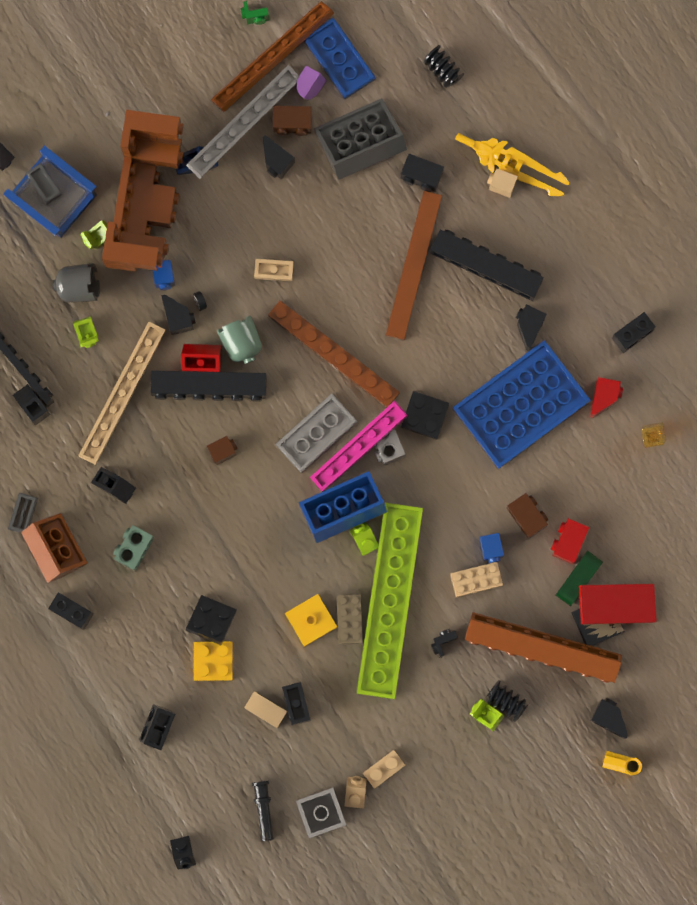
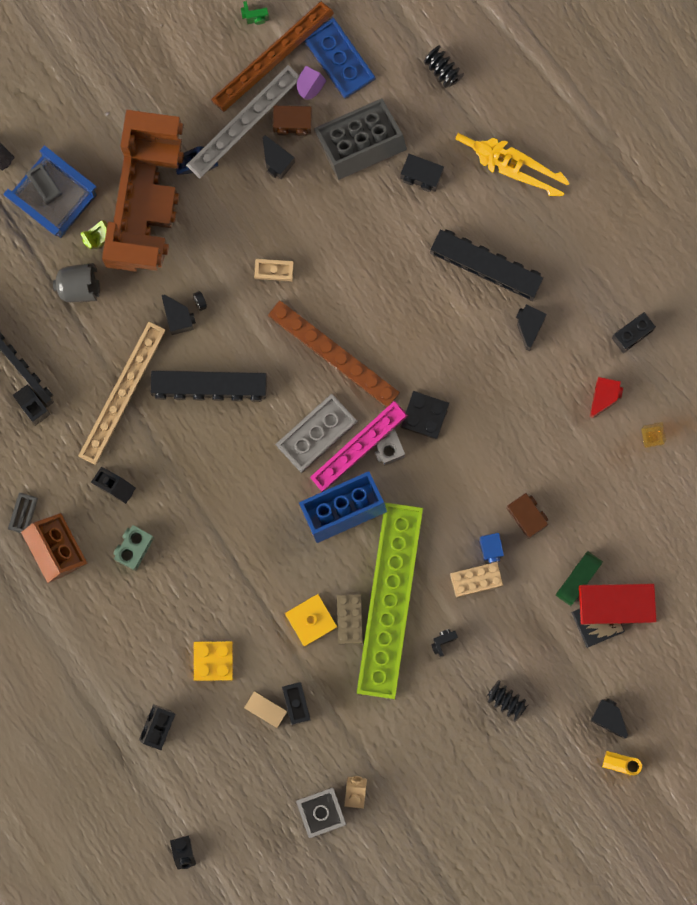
black brick [48,592,94,630] -> none
lime bracket [73,316,99,348] -> none
blue brick [153,260,175,290] -> none
red brick [181,344,222,372] -> none
black plate [186,595,237,645] -> none
reddish brown brick [207,436,238,465] -> none
sand green cylinder [217,316,262,364] -> none
black pin [252,781,274,841] -> none
lime bracket [350,522,379,556] -> none
tan plate [363,750,405,789] -> none
dark orange tile [386,191,442,340] -> none
blue plate [453,340,591,469] -> none
dark orange brick [465,612,622,683] -> none
lime bracket [470,699,504,732] -> none
tan brick [487,168,518,198] -> none
red brick [550,518,589,564] -> none

